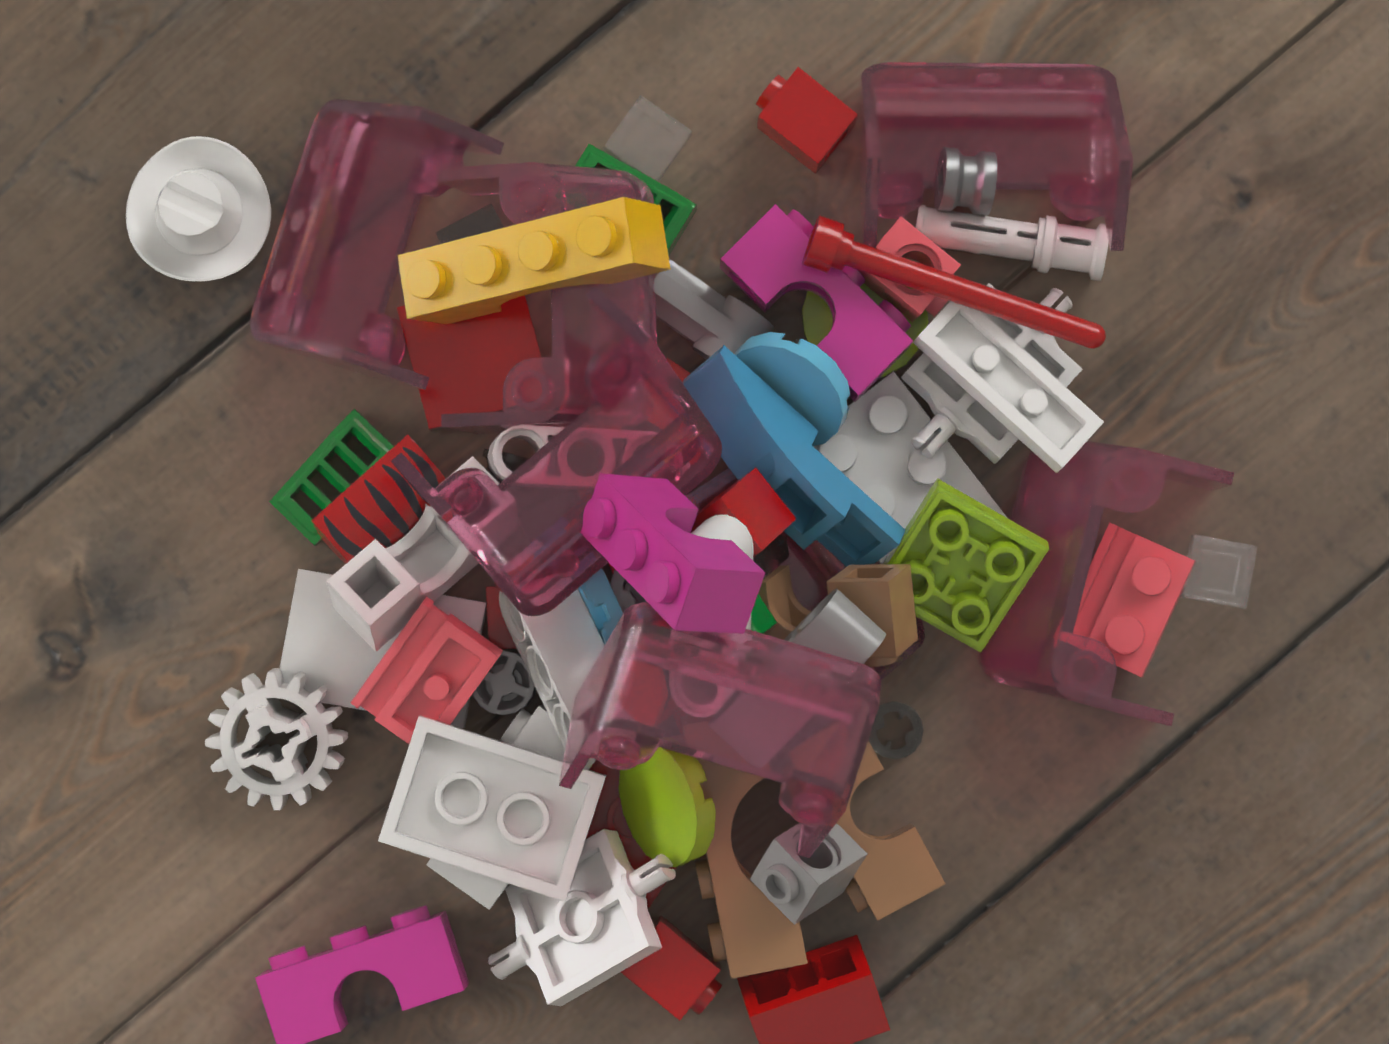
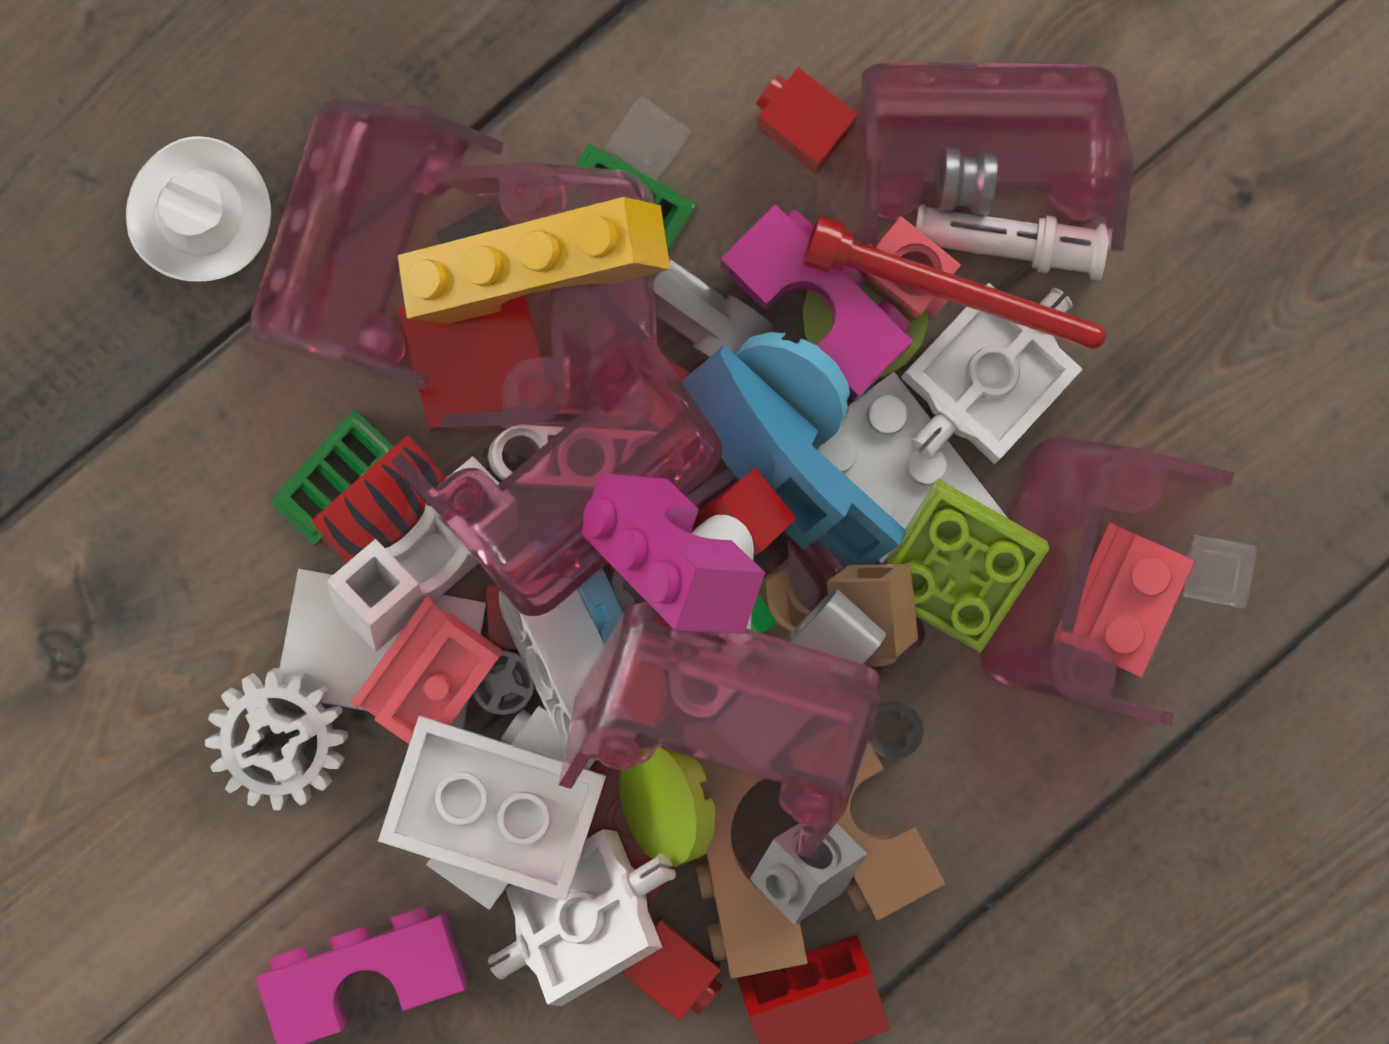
white plate [913,301,1104,473] -> none

